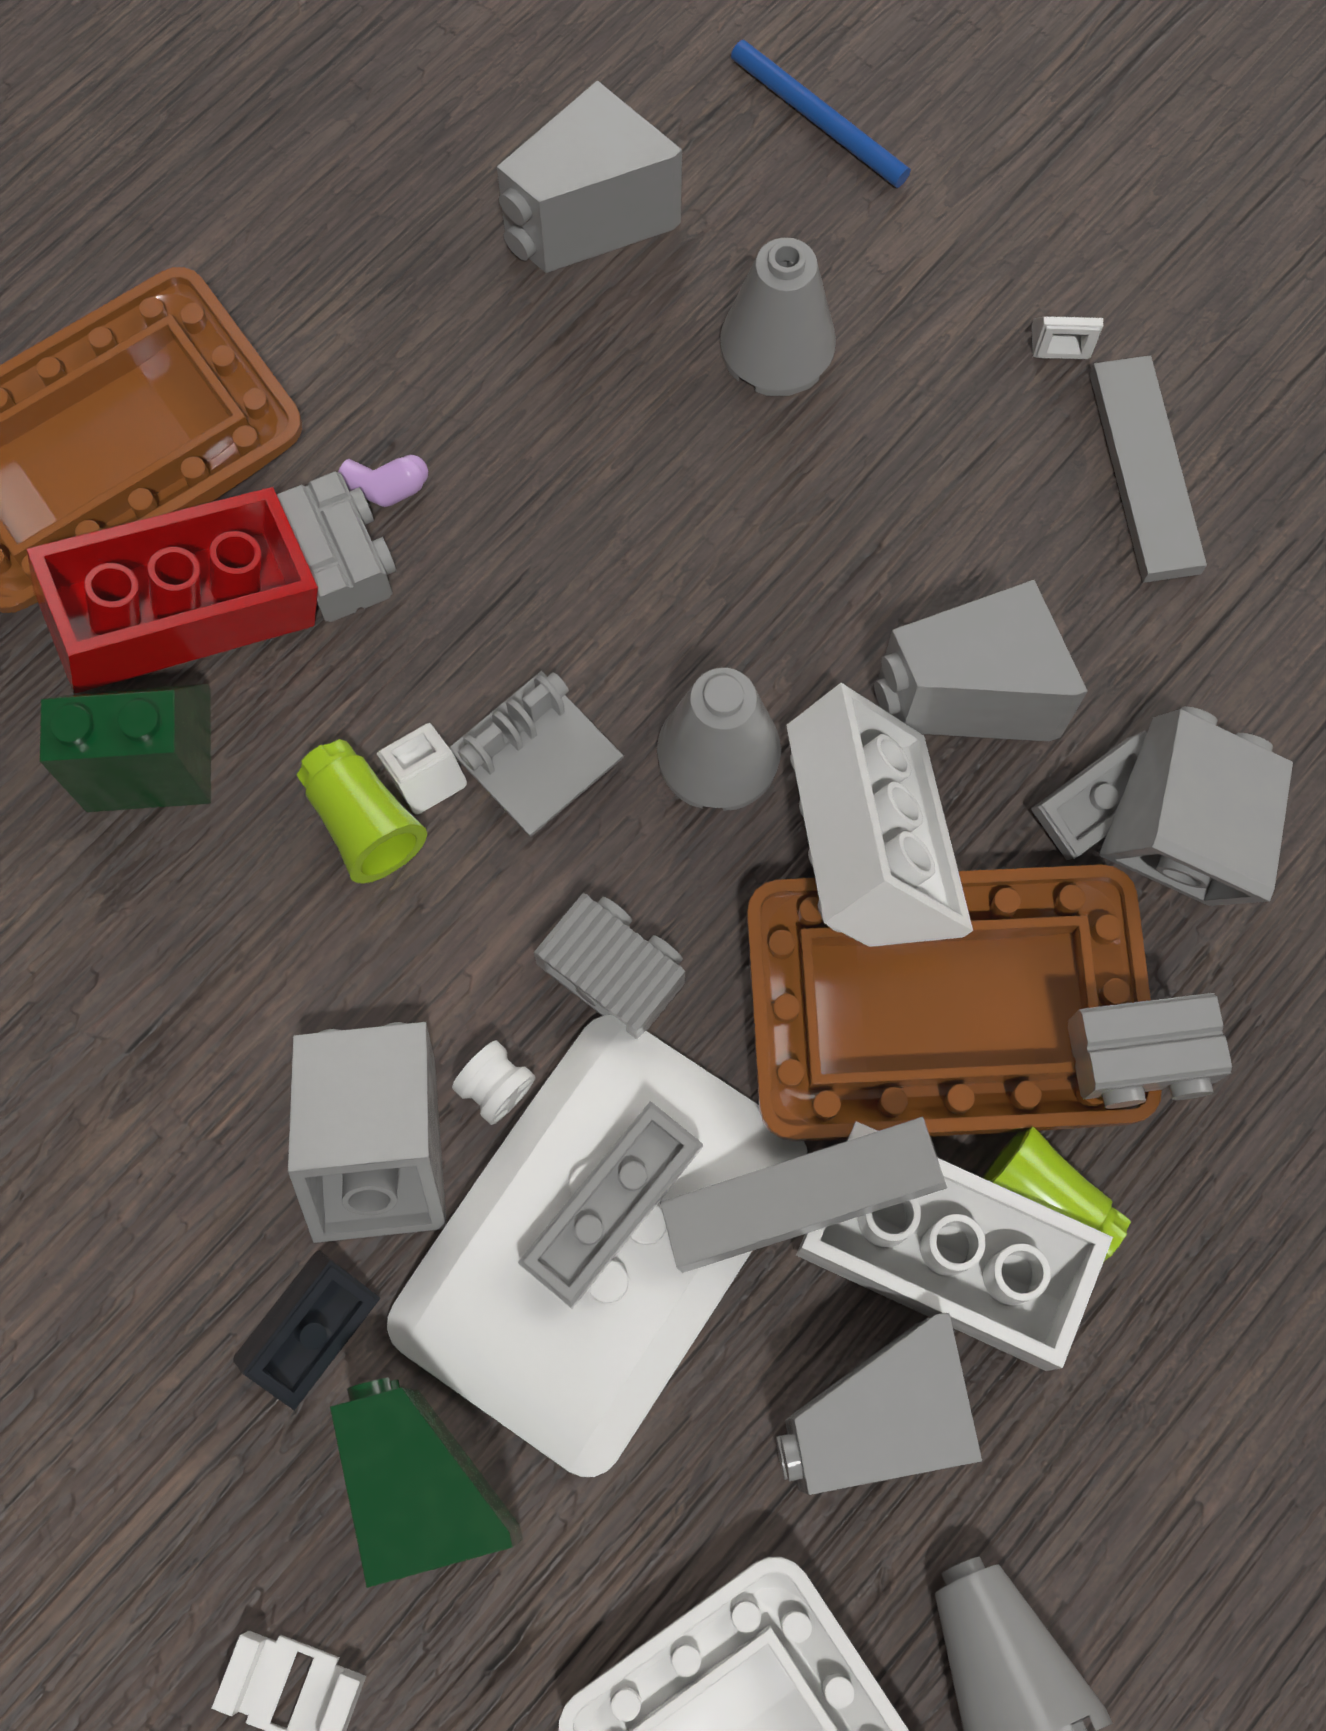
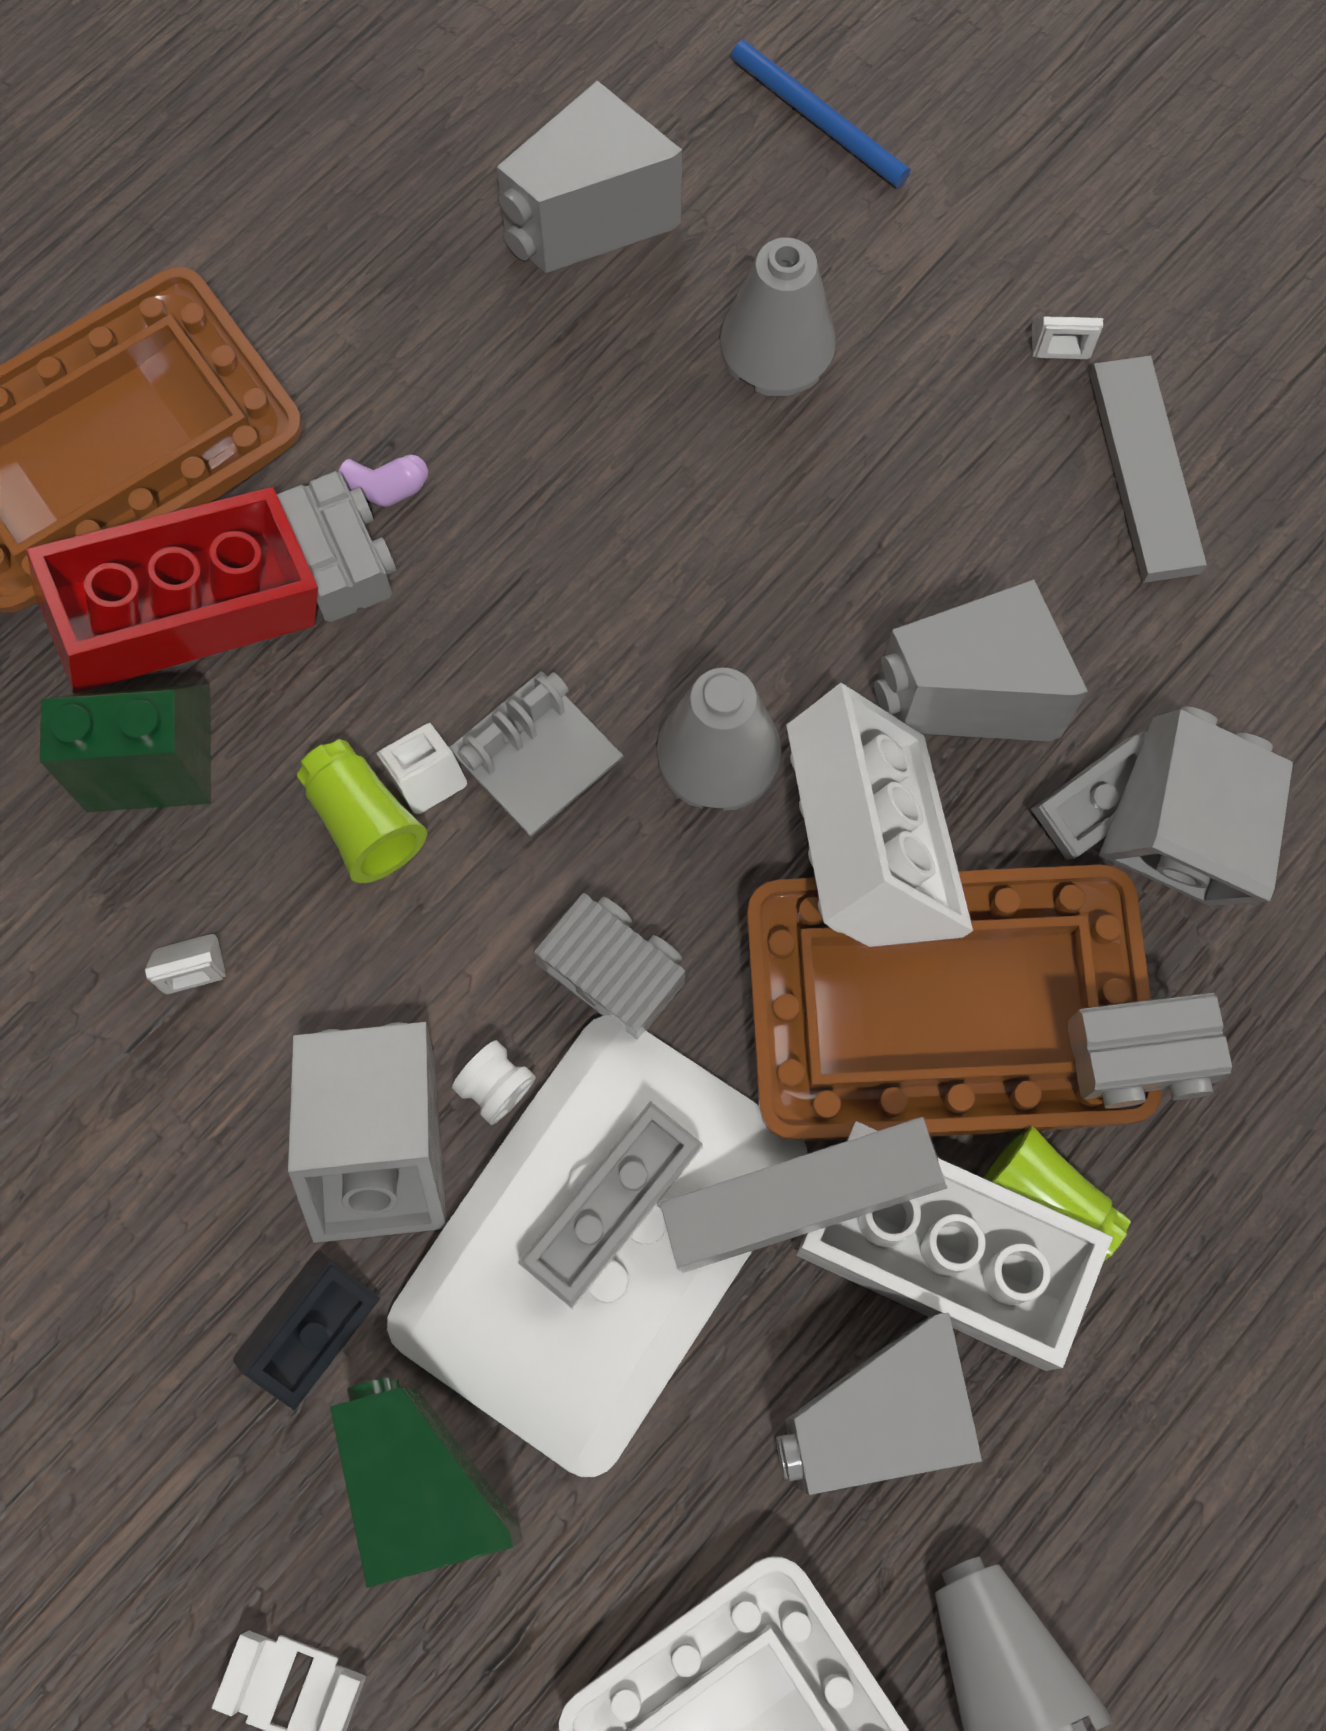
none -> white slope [145,934,226,995]

